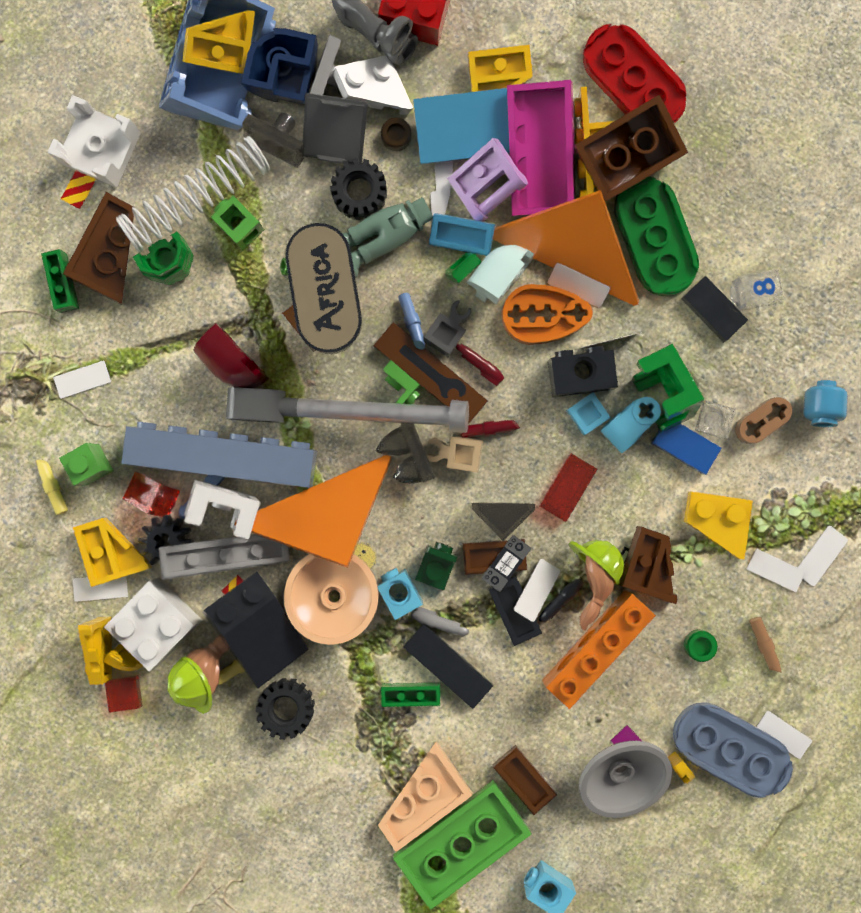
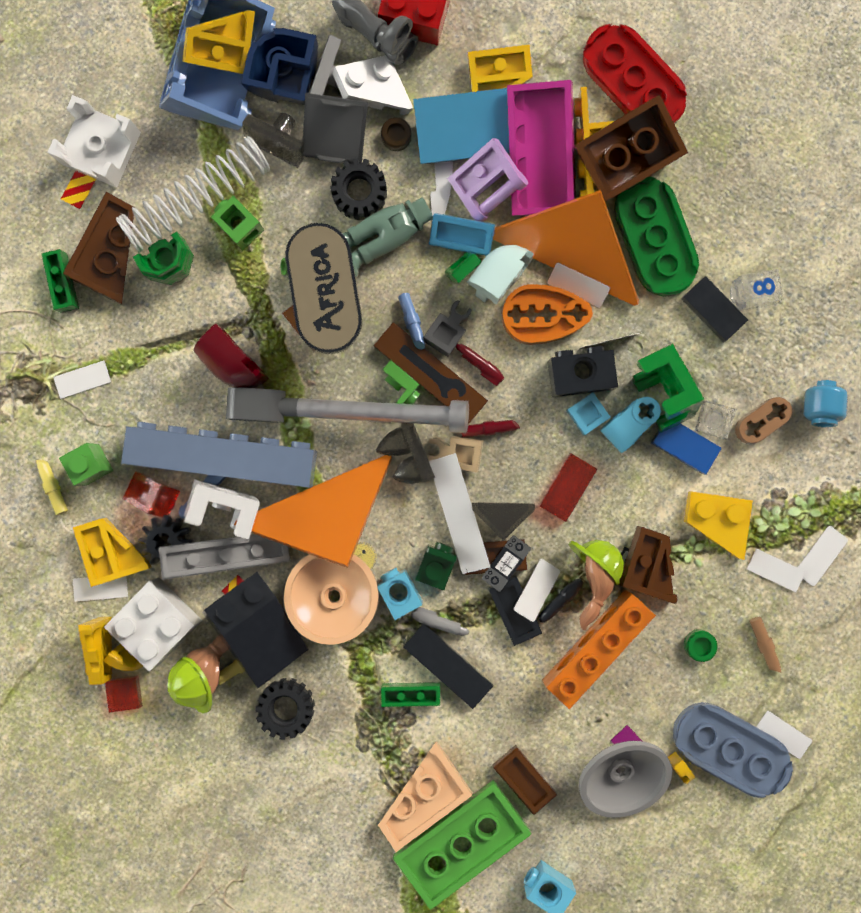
none -> white sticker [428,453,490,574]

